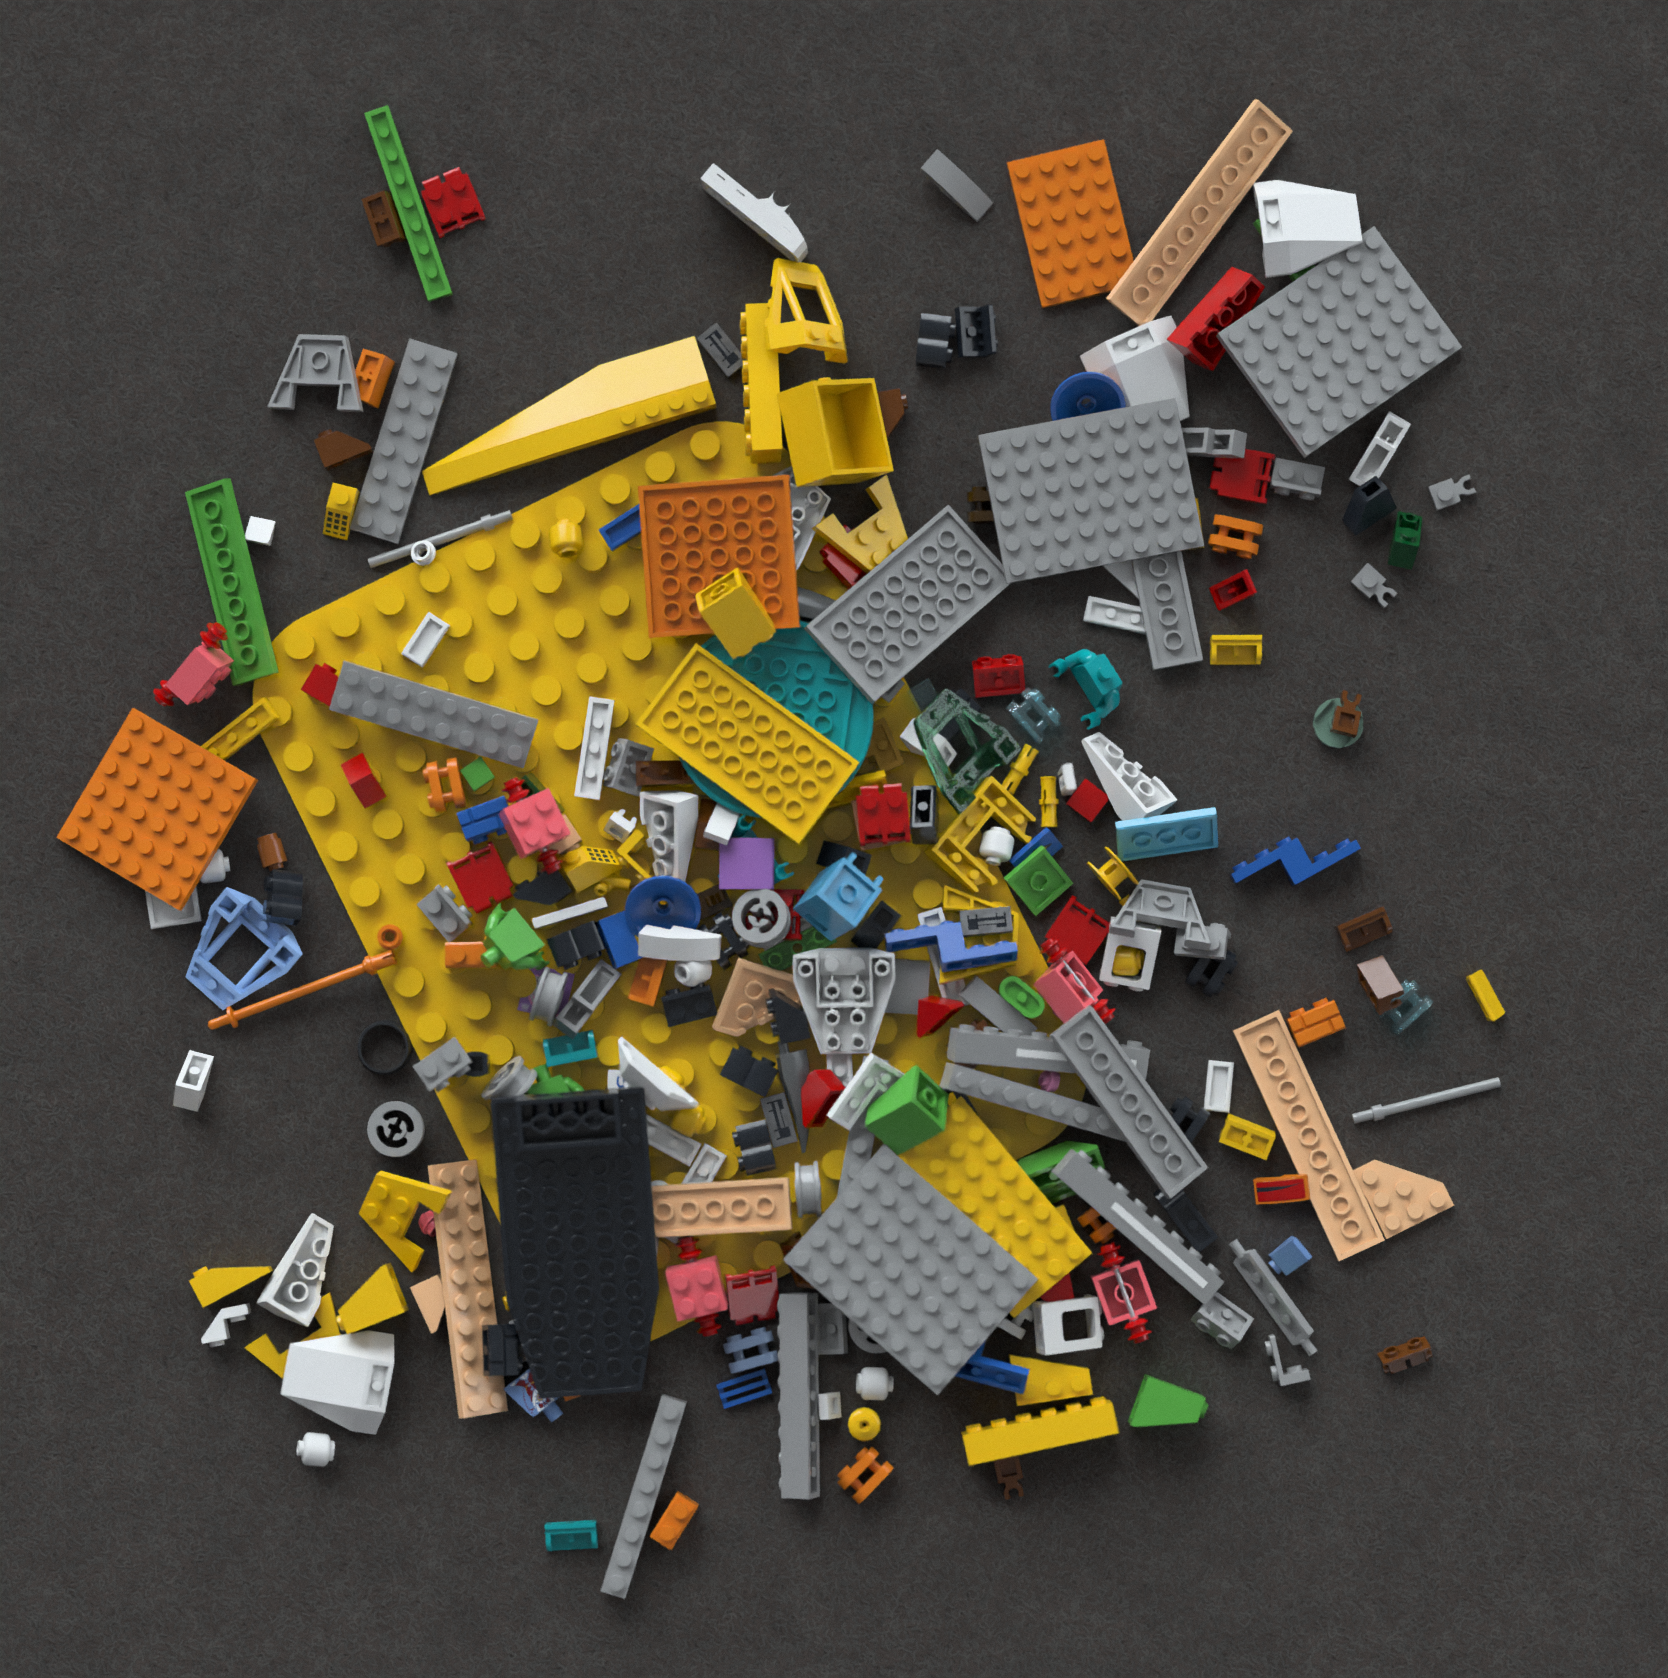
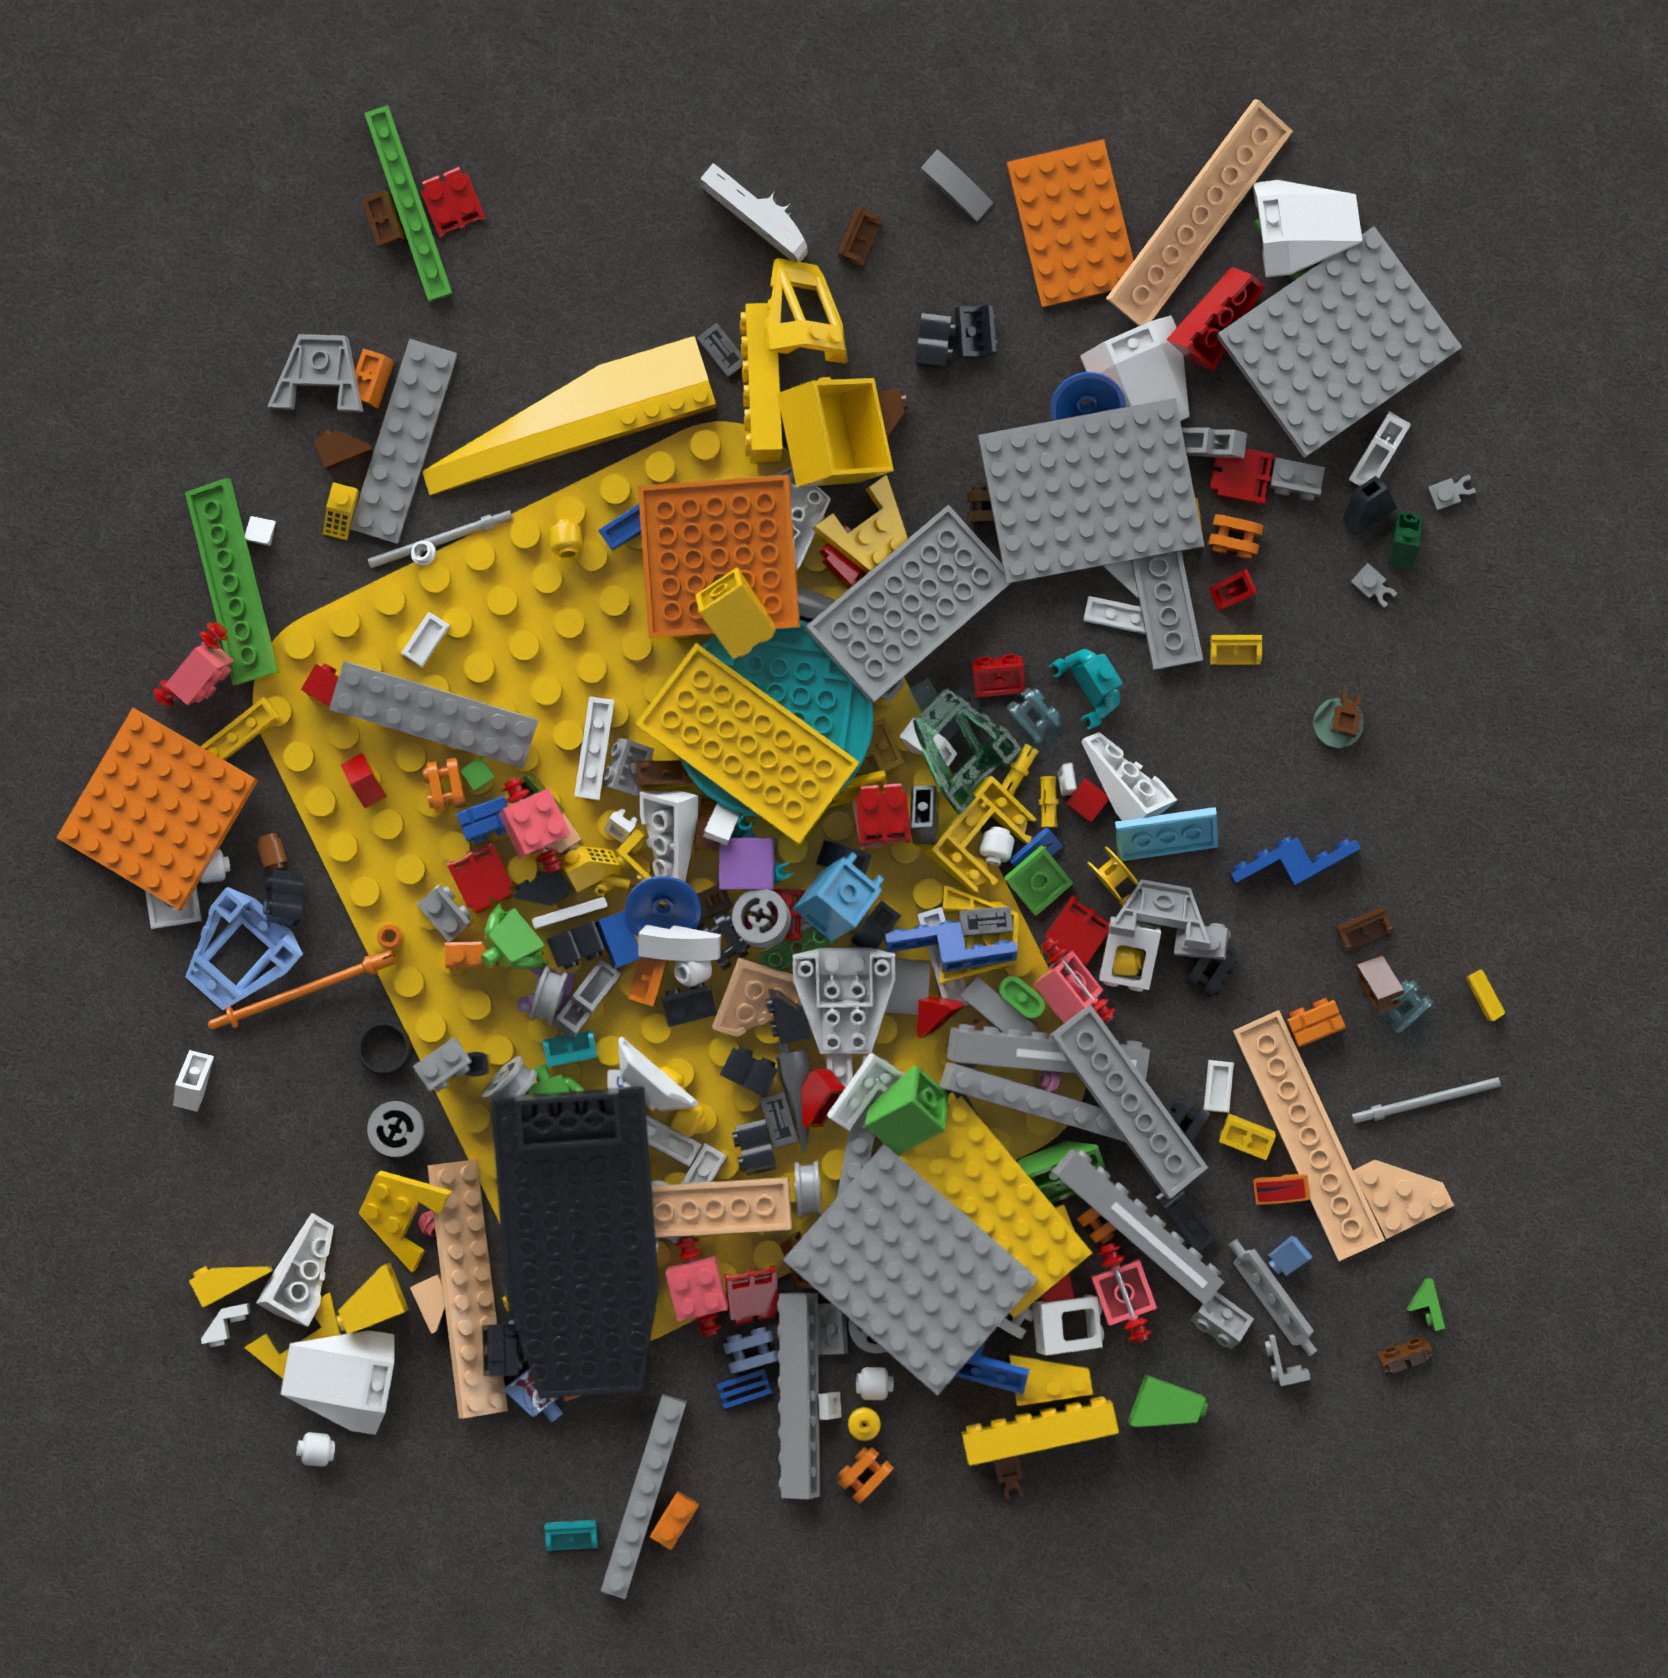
none -> reddish brown hinge [838,206,882,267]
none -> bright green slope [1407,1278,1445,1331]

